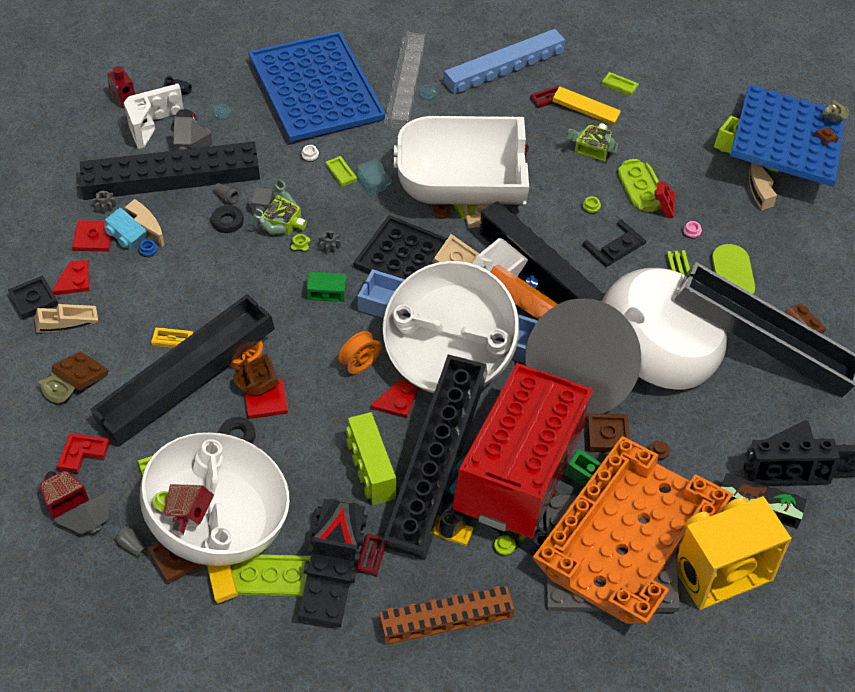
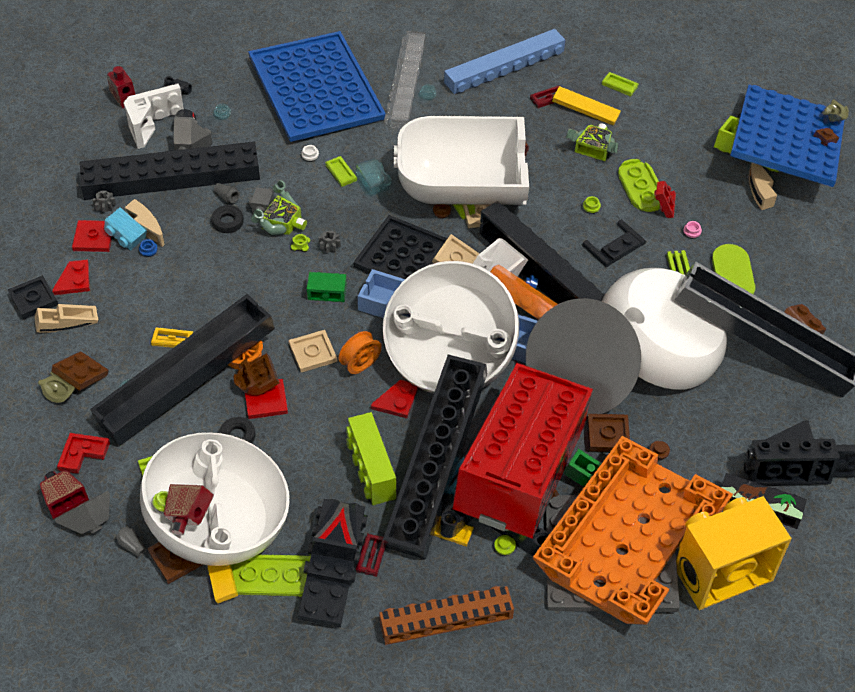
none -> tan tile [289,330,337,372]

